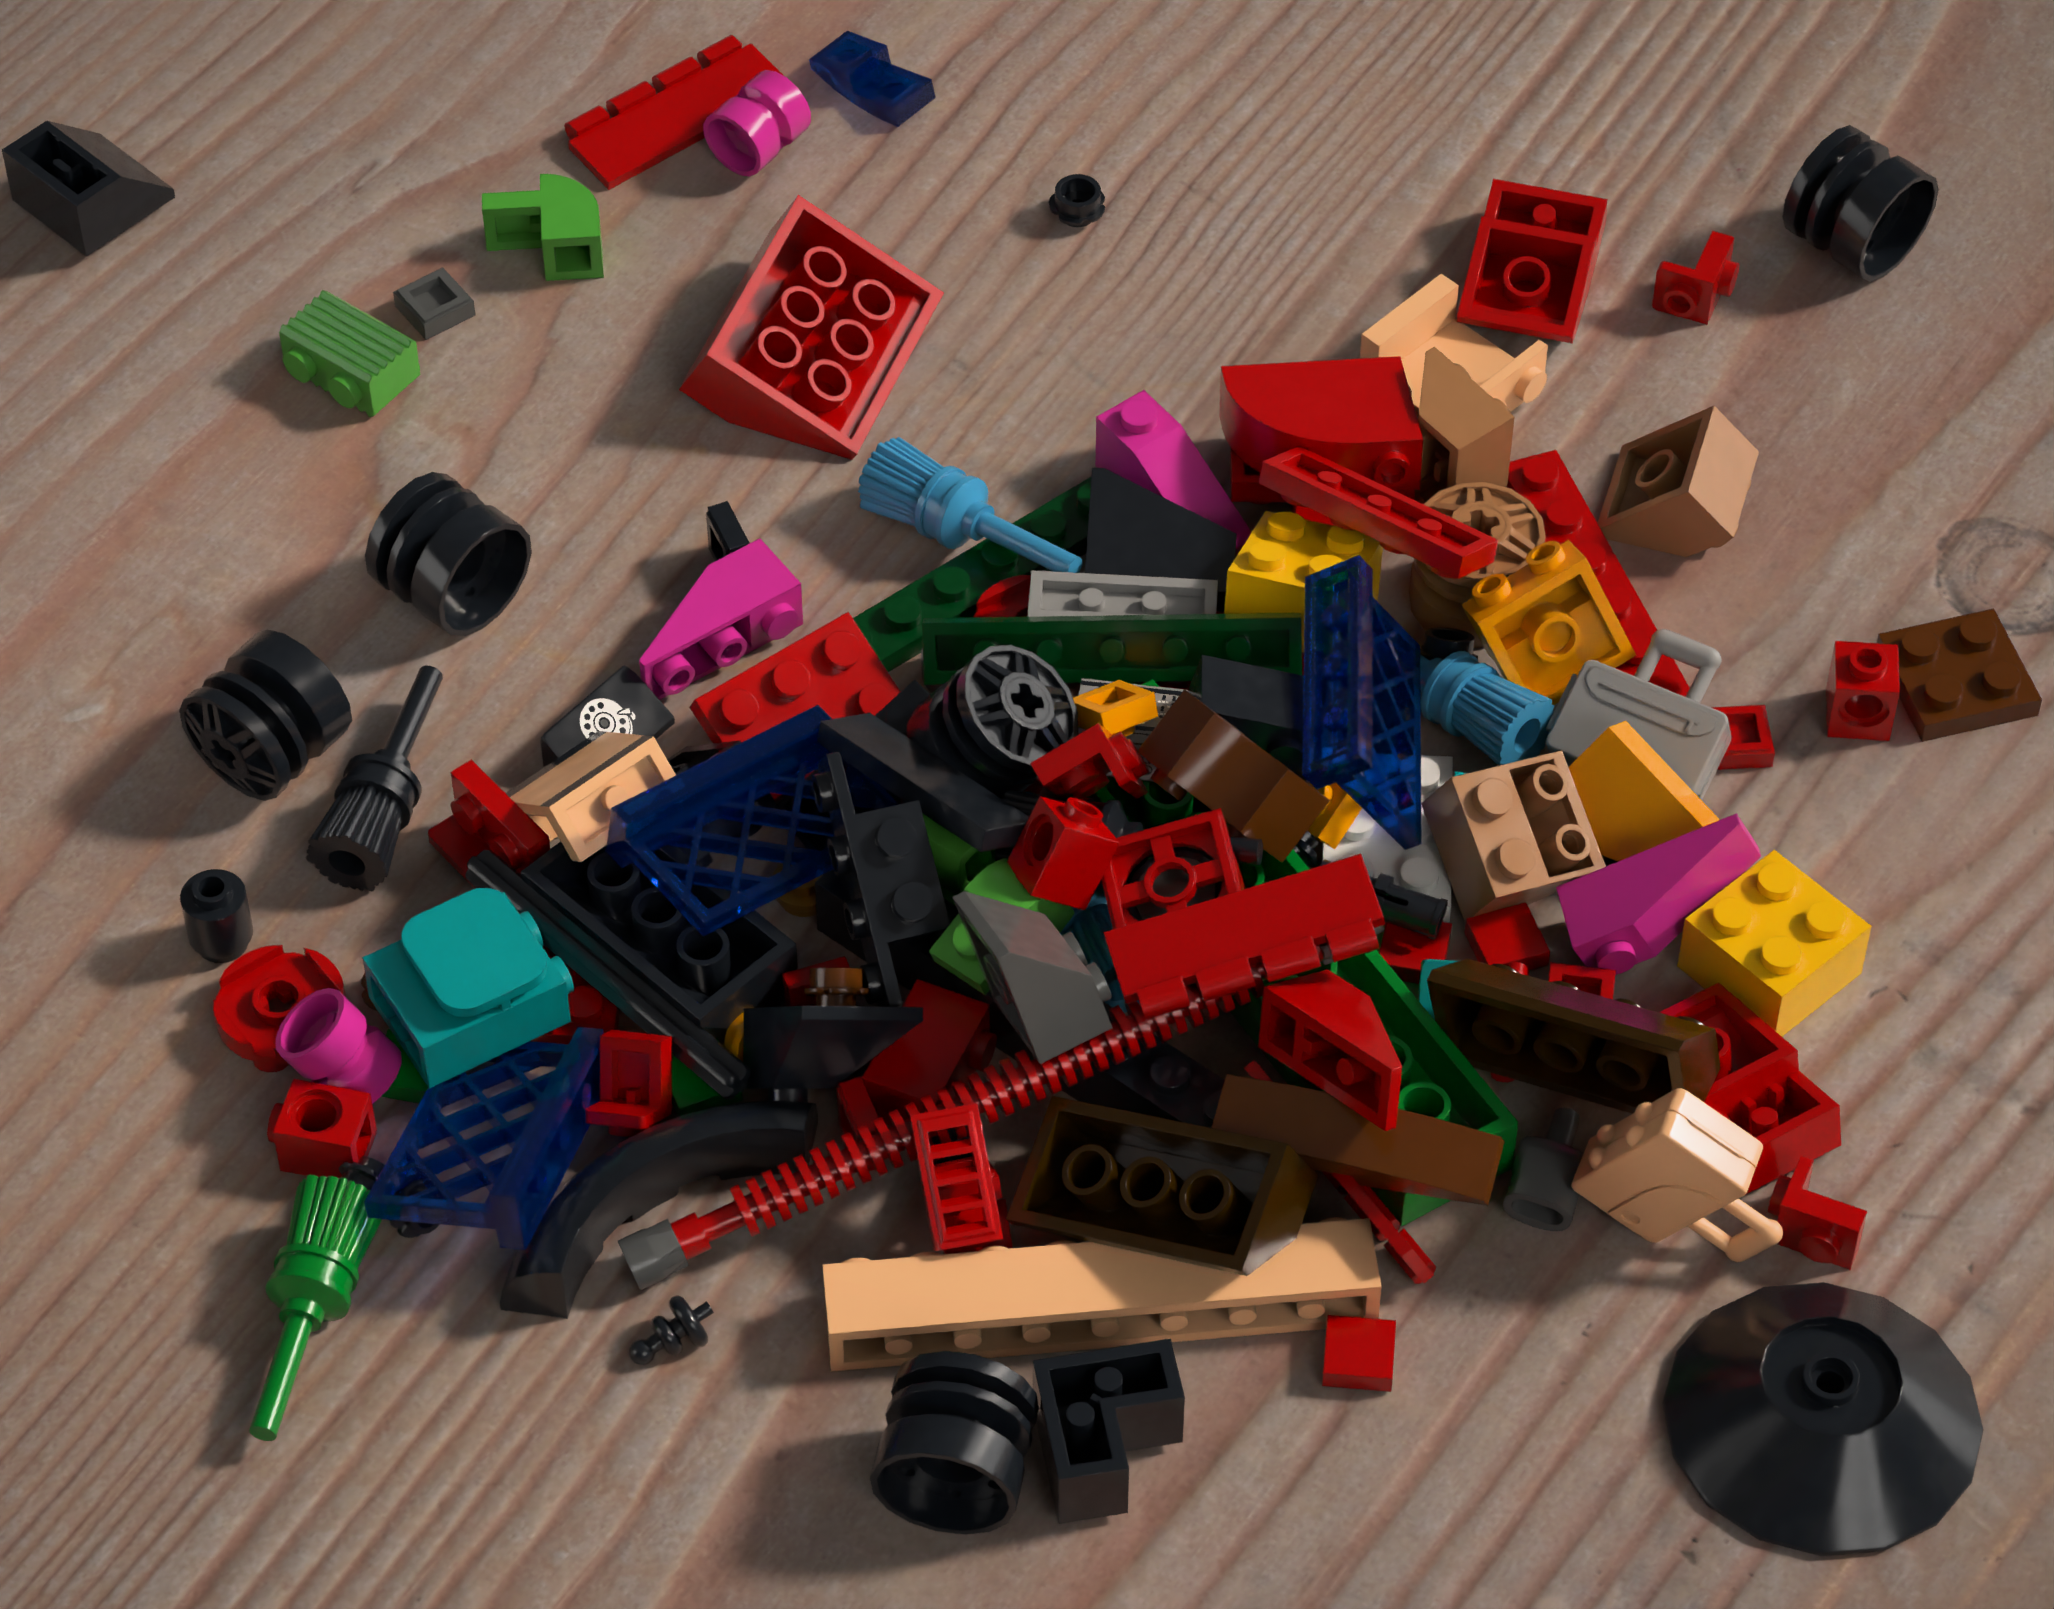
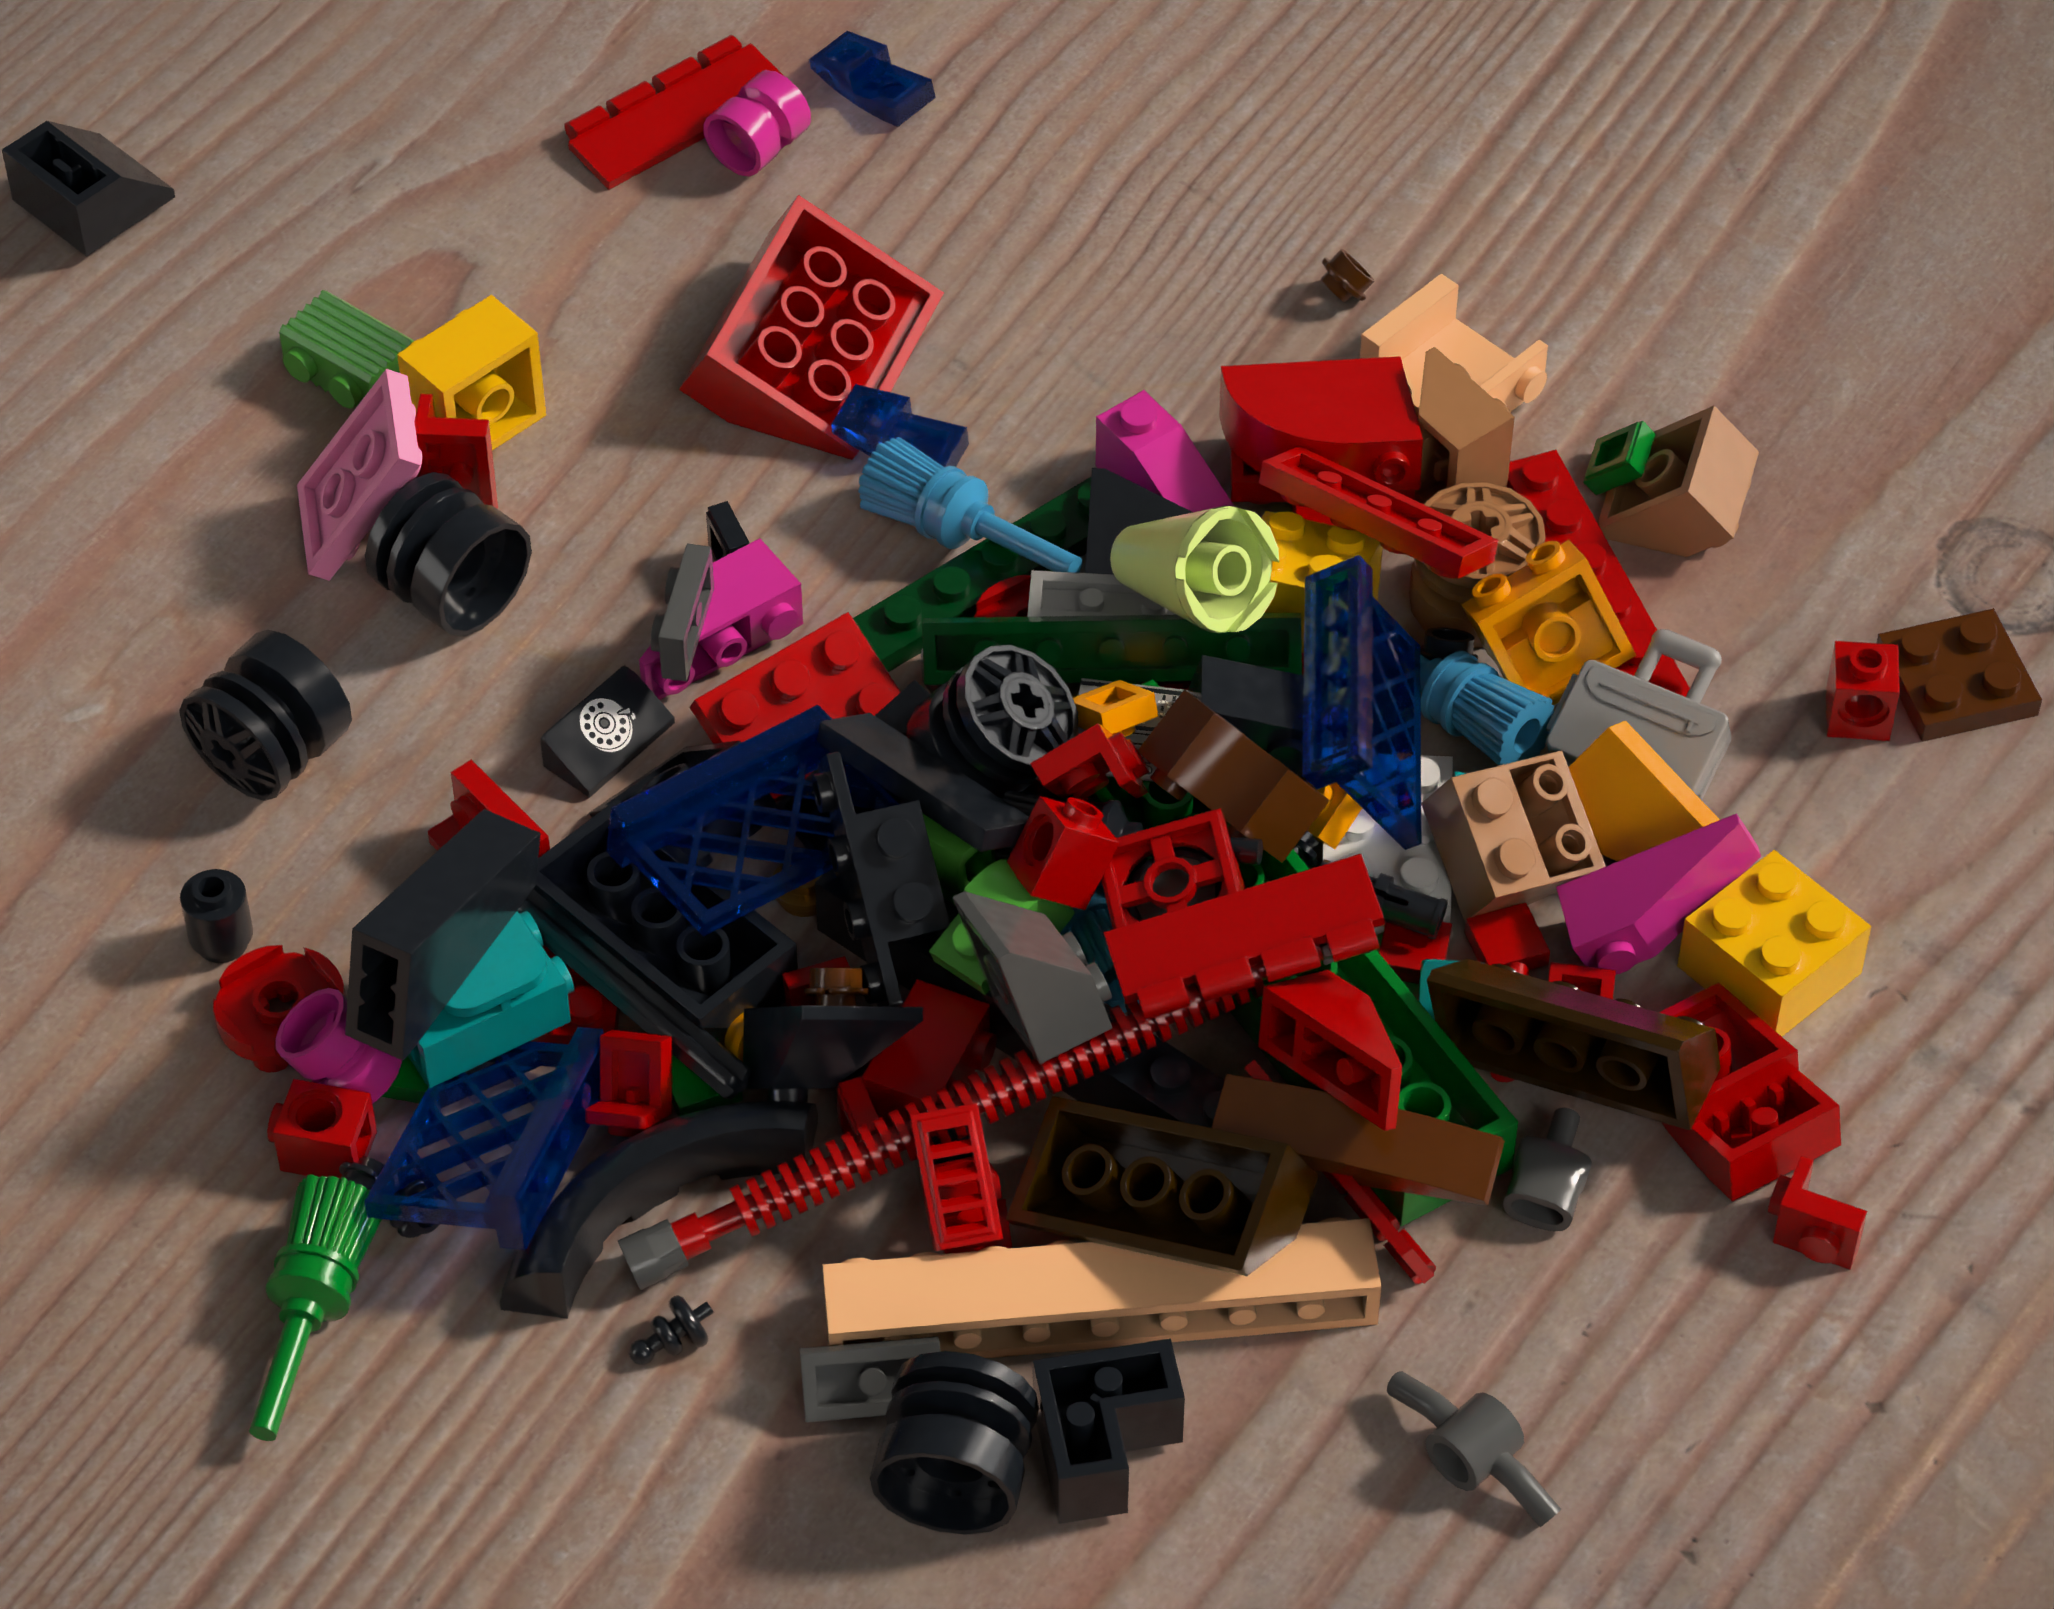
black piece [306,665,443,892] -> none
dark grey tile [393,267,476,340] -> none
bright green brick [482,174,604,281] -> none
light nougat panel [506,731,685,862] -> none
black plate [1049,174,1105,227] -> none
red tile [1322,1315,1396,1392] -> none
red slope [1457,179,1608,344] -> none
light nougat piece [1571,1088,1783,1262] -> none
red bracket [1652,231,1740,325] -> none
black dish [1662,1282,1984,1556] -> none
red tile [1711,705,1775,770] -> none
black wheel [1782,125,1939,282] -> none
none -> bright pink plate [297,369,422,581]
none -> black slope [345,809,541,1061]
none -> yellow brick [397,294,546,451]
none -> red bracket [414,394,498,509]
none -> dark grey plate [650,543,714,682]
none -> dark grey plate [800,1336,940,1422]
none -> clear blue slope [831,384,969,467]
none -> yellowish green cone [1110,506,1279,633]
none -> reddish brown plate [1321,249,1375,303]
none -> dark grey piece [1387,1371,1561,1527]
none -> green tile [1583,421,1656,495]

